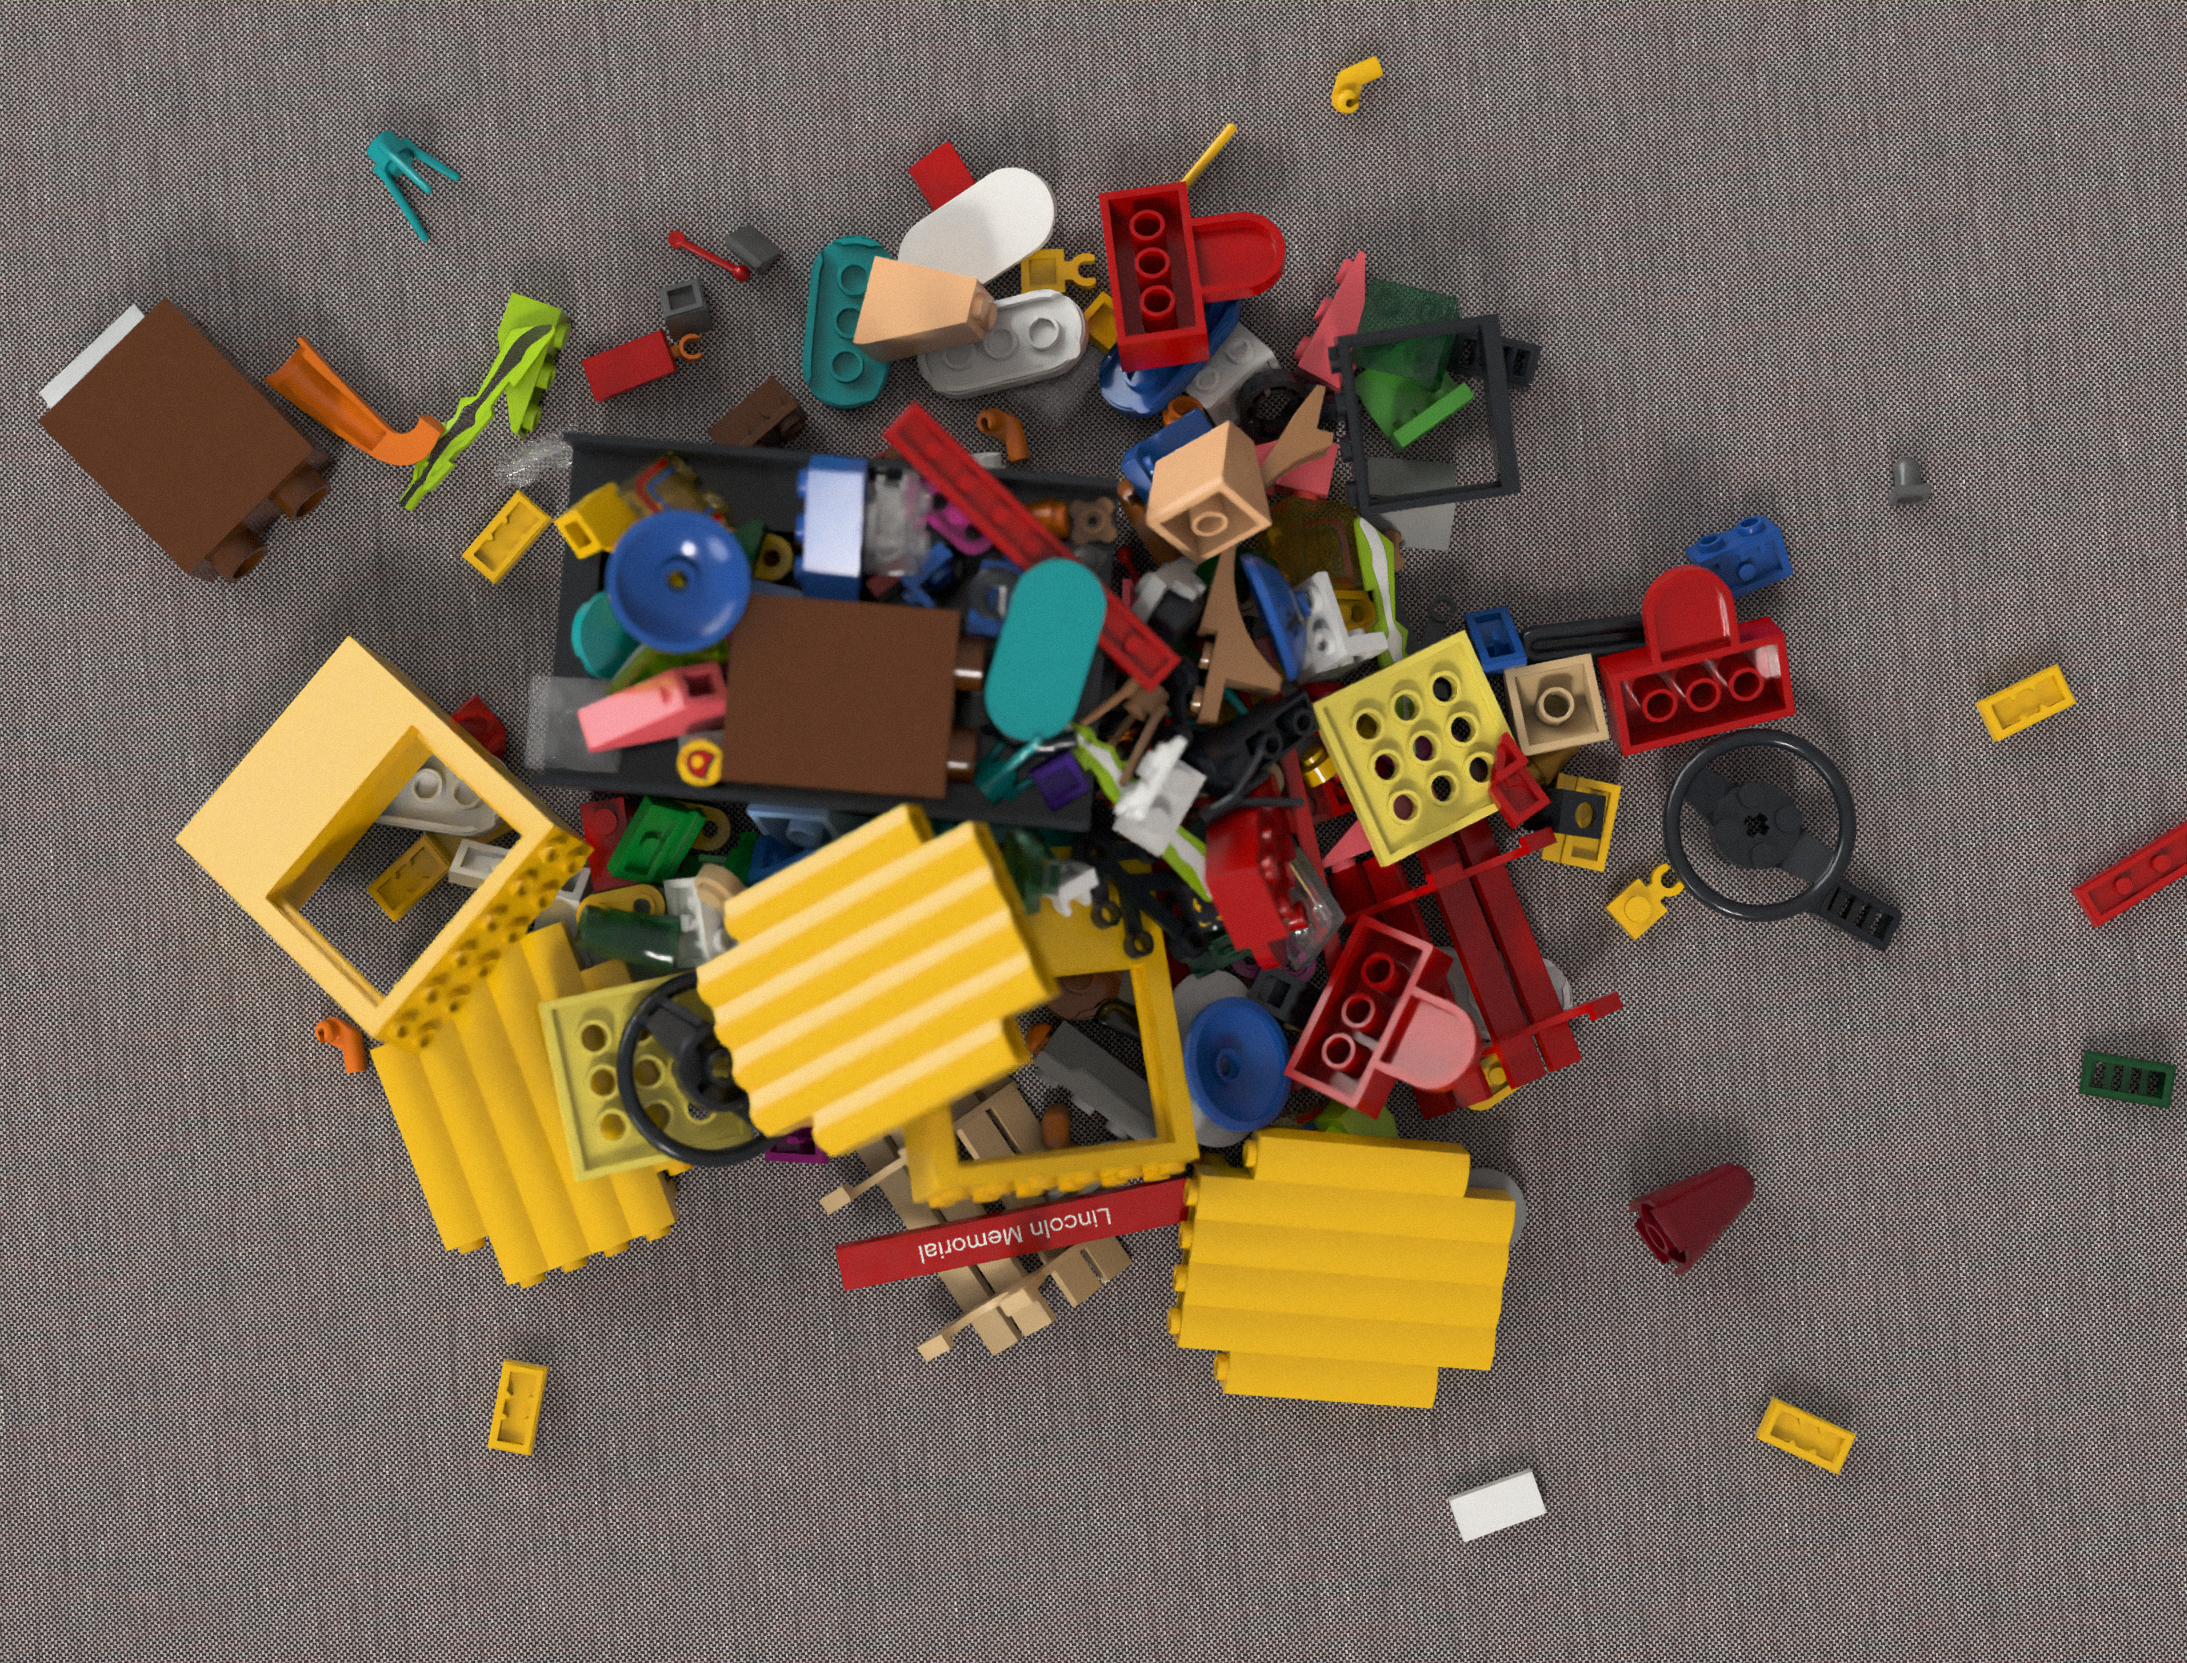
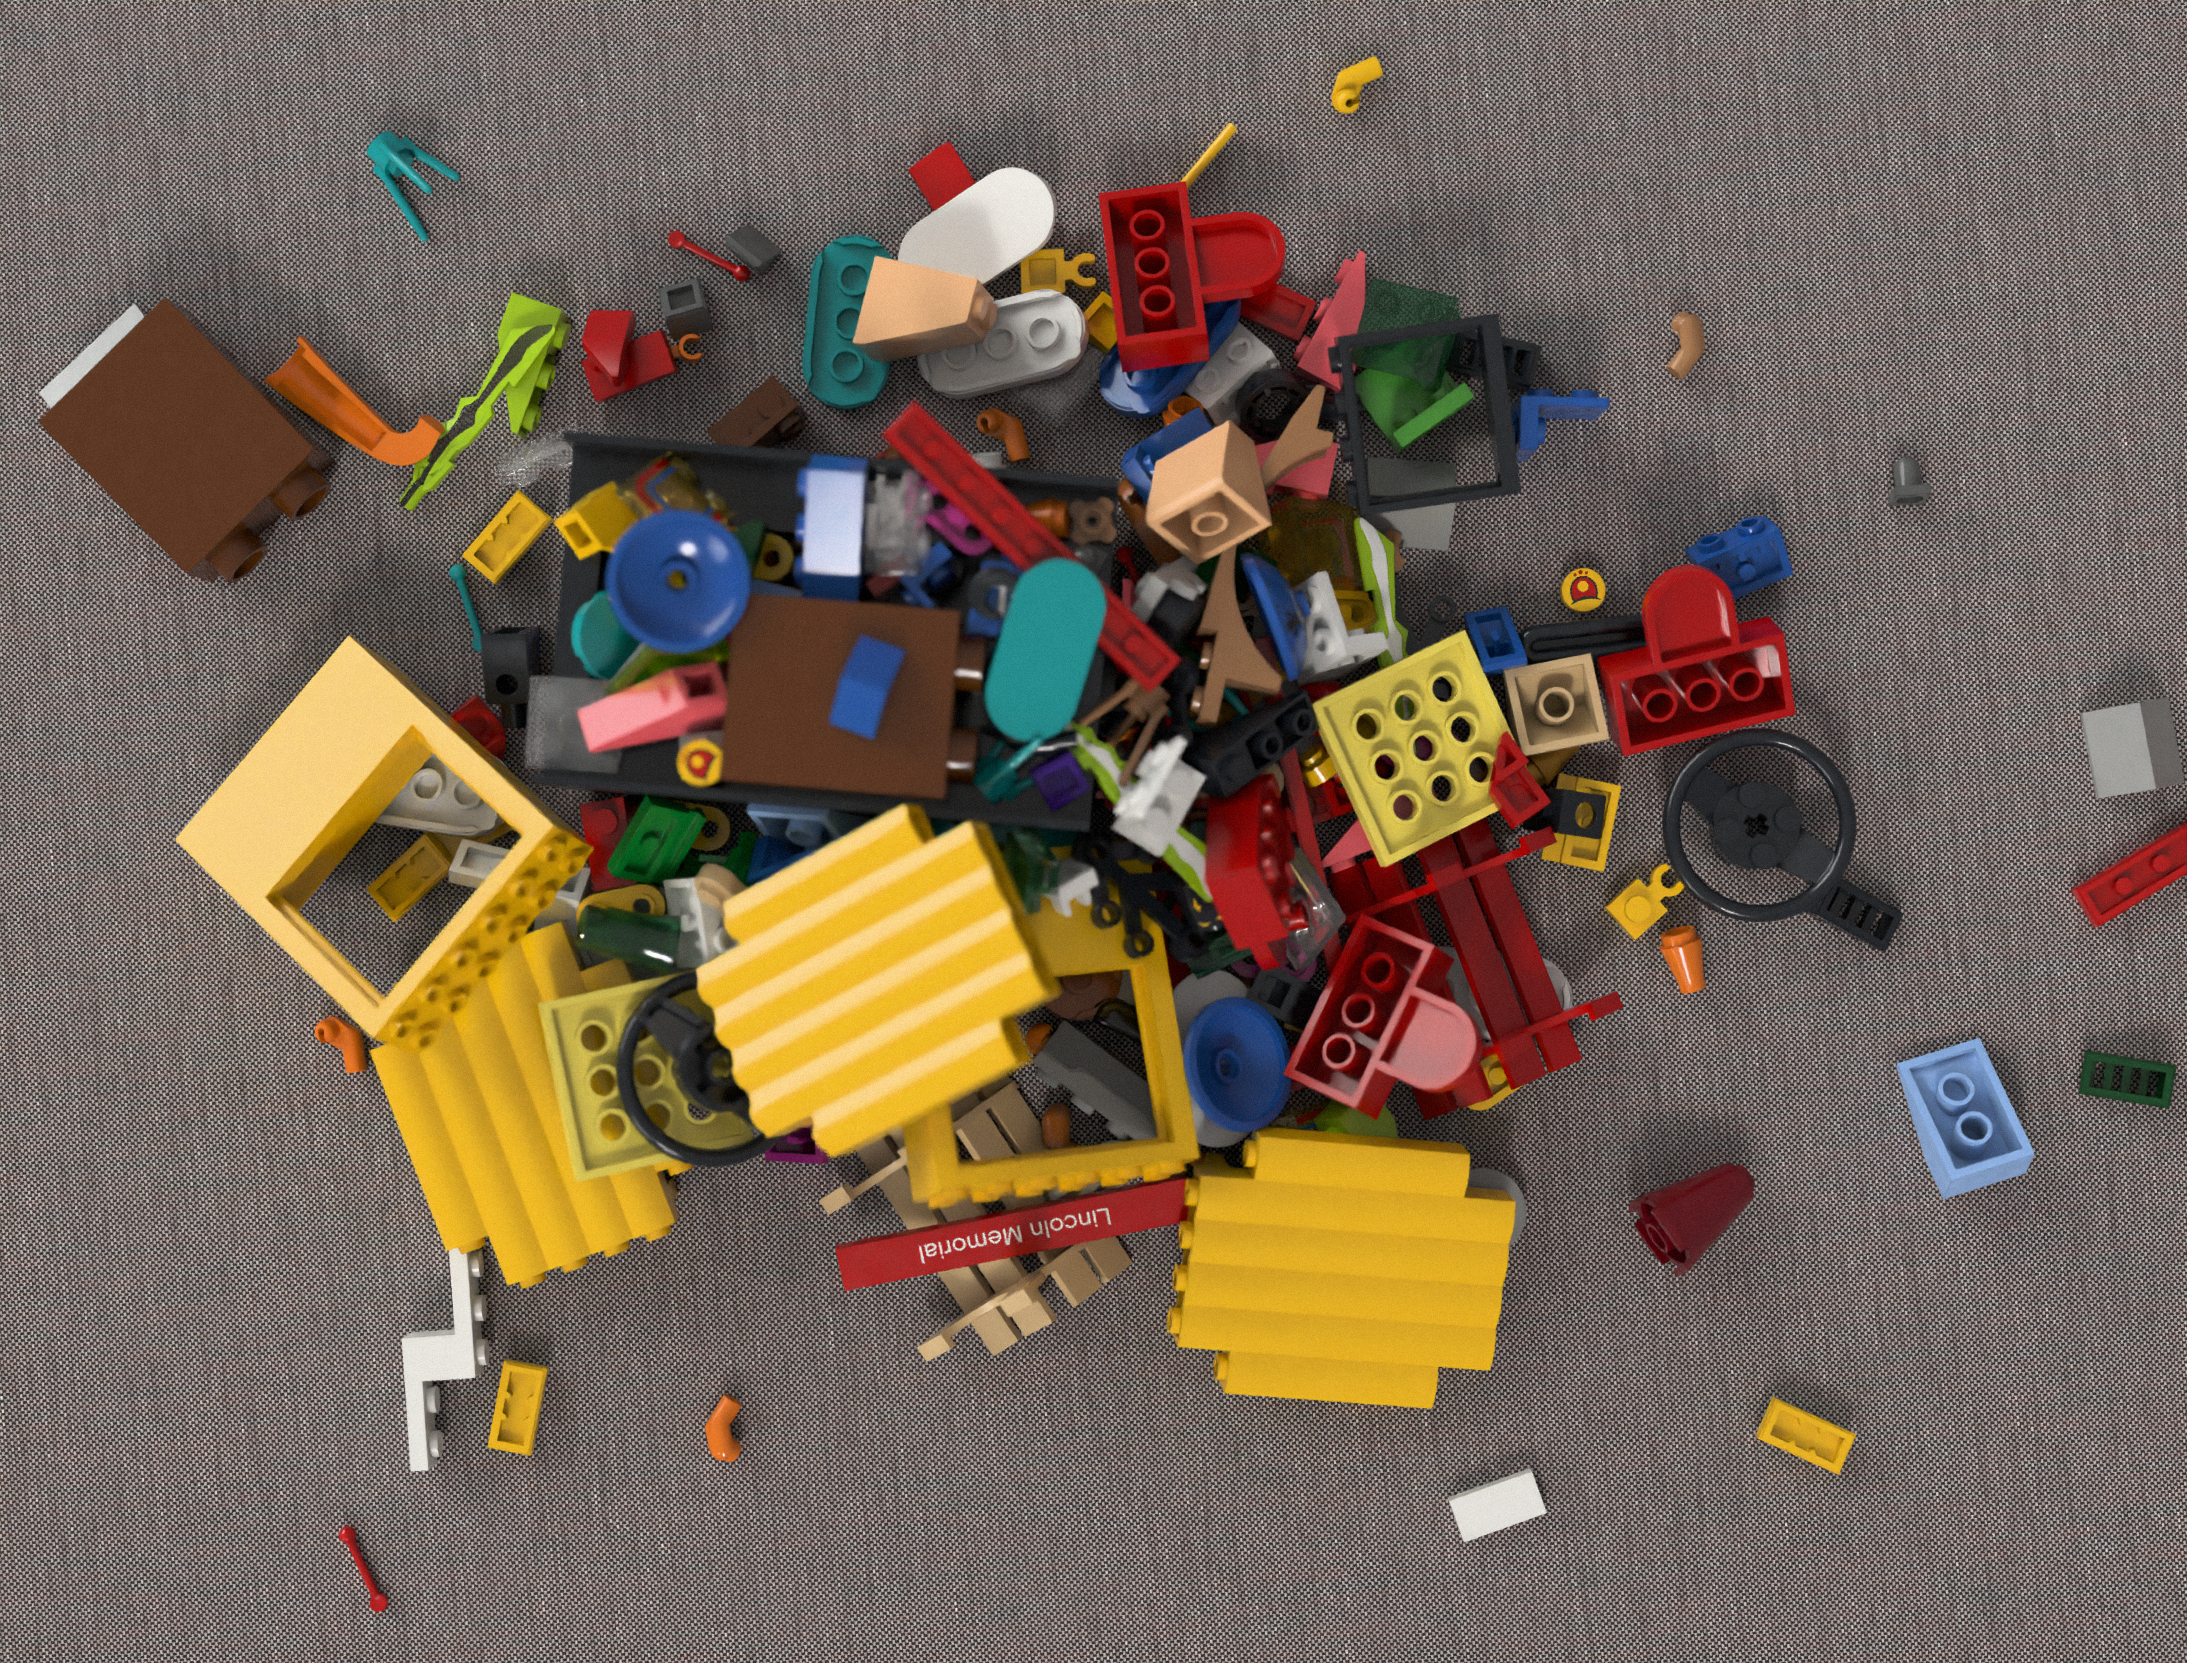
black plant [1198,746,1306,827] -> none
yellow plate [1975,664,2077,742] -> none
none -> red hinge [339,1526,389,1612]
none -> white bracket [402,1248,490,1471]
none -> teal hinge [449,564,483,652]
none -> black torso [481,626,541,728]
none -> red slope [581,310,636,387]
none -> orange arm [705,1393,743,1462]
none -> blue slope [829,635,906,739]
none -> red tile [1240,283,1317,344]
none -> blue bracket [1510,389,1610,462]
none -> yellow tile [1560,568,1606,613]
none -> orange cone [1659,925,1706,994]
none -> medium nougat arm [1666,311,1706,380]
none -> light blue slope [1896,1038,2035,1199]
none -> light grey slope [2080,697,2185,799]

